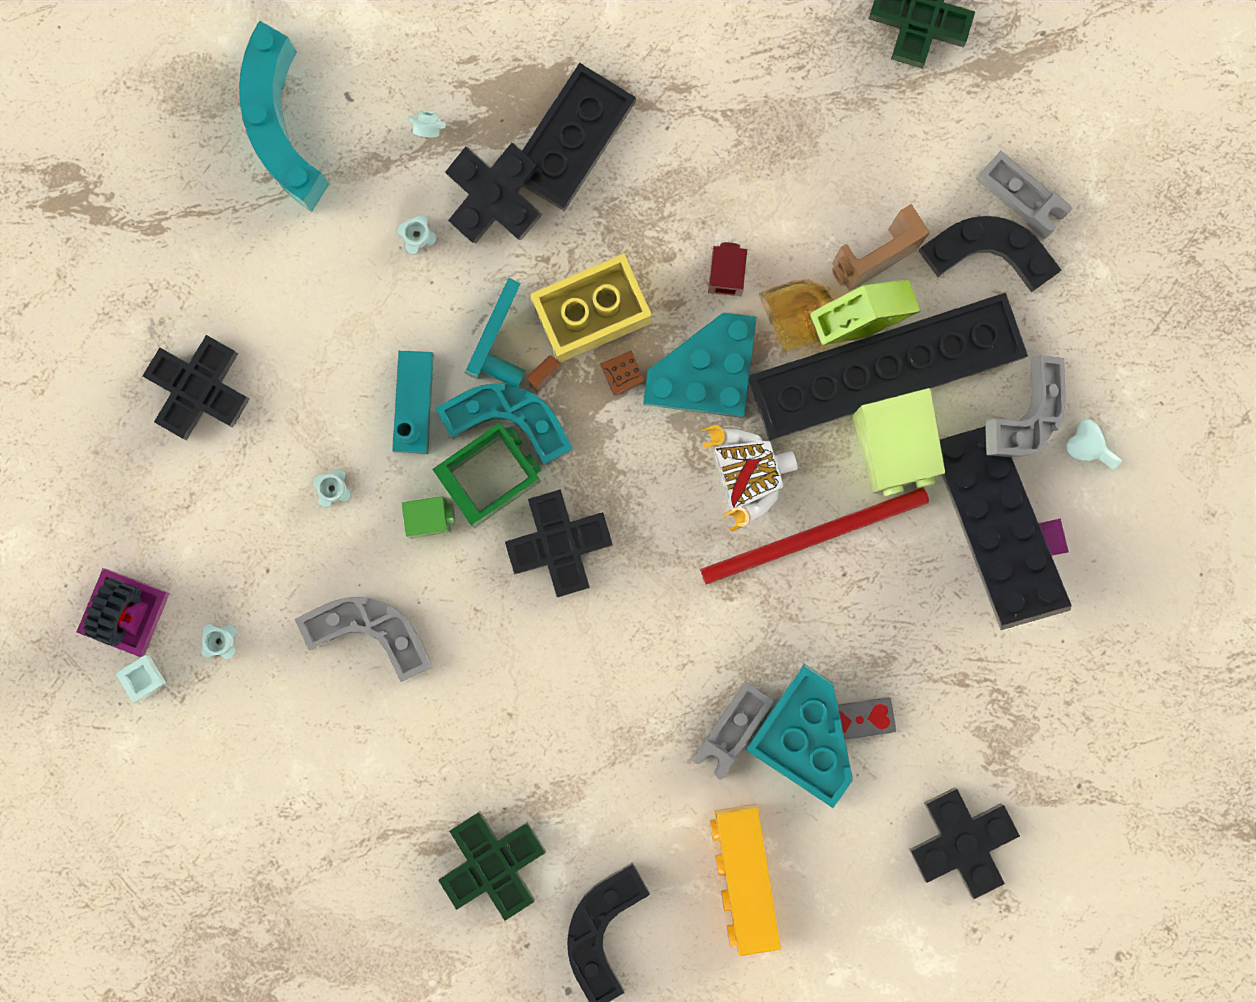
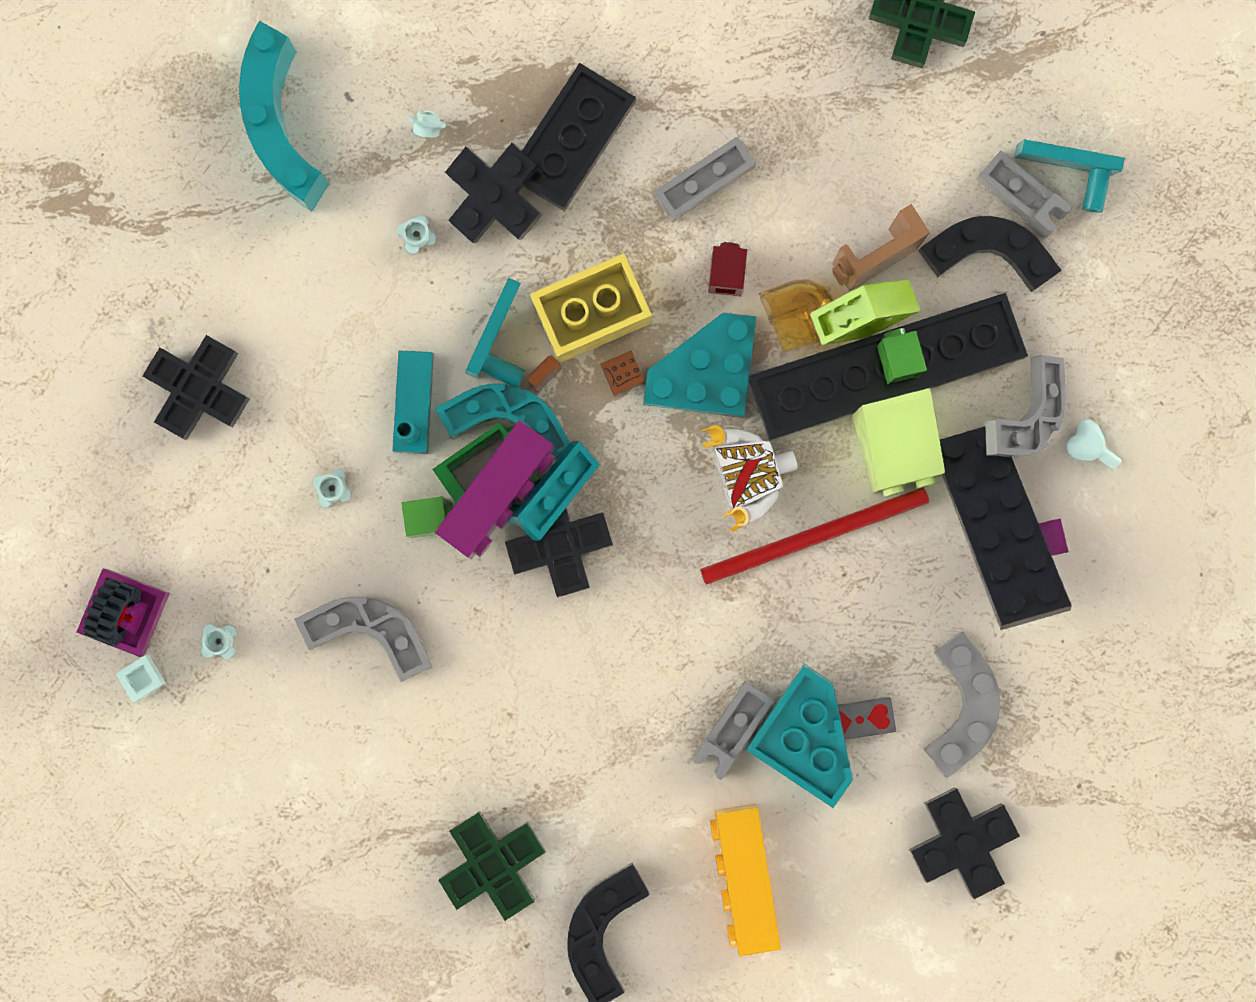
none -> magenta brick [434,420,555,560]
none -> teal piece [507,441,600,541]
none -> light grey plate [654,137,756,222]
none -> bright green brick [877,328,927,384]
none -> light grey plate [923,632,1000,778]
none -> teal piece [1014,139,1125,213]

